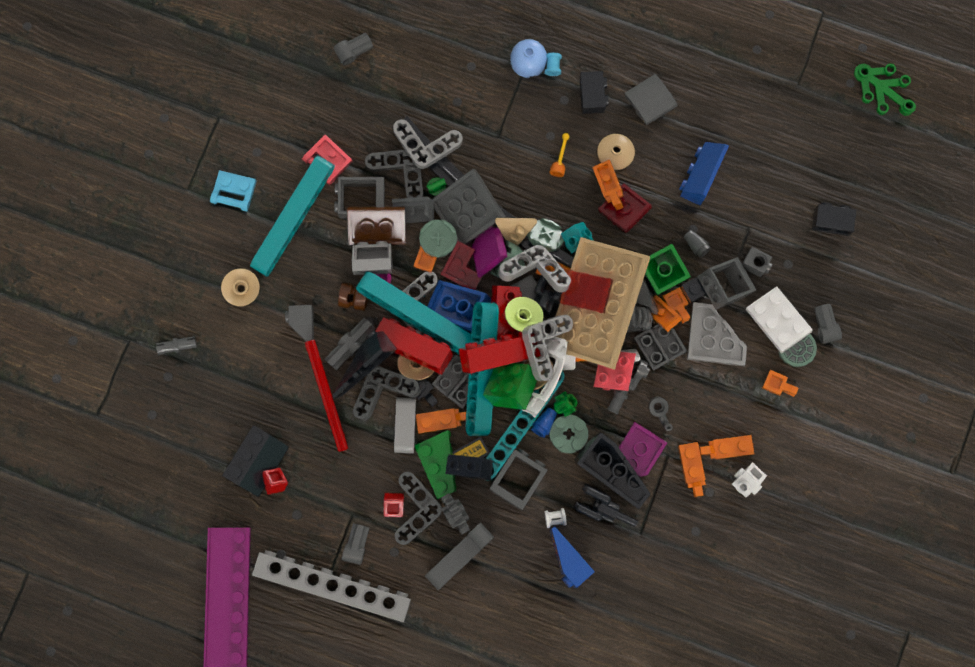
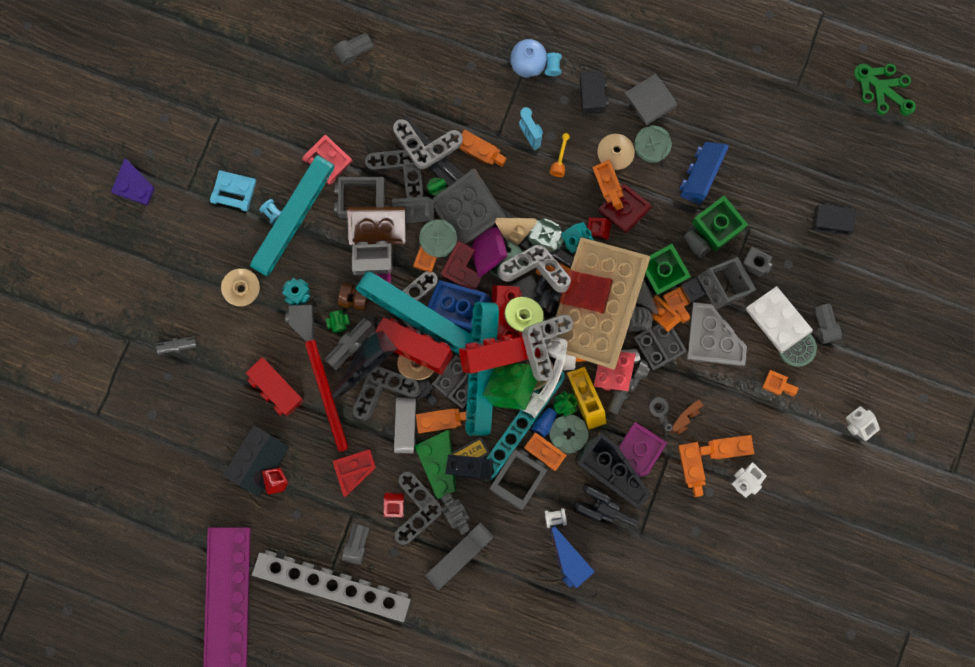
none -> dark purple wing [111,159,155,206]
none -> red brick [246,357,304,417]
none -> medium azure bush [259,199,282,224]
none -> teal brick [282,278,311,306]
none -> green gear [325,310,350,333]
none -> red wing [333,449,376,497]
none -> orange hinge [457,129,507,167]
none -> medium azure plate [519,107,543,150]
none -> orange plate [524,432,567,471]
none -> yellow slope [567,367,607,430]
none -> red slope [587,217,611,240]
none -> sand green tile [634,125,672,163]
none -> dark orange slope [670,399,703,434]
none -> green brick [692,195,748,252]
none -> white brick [846,406,880,441]

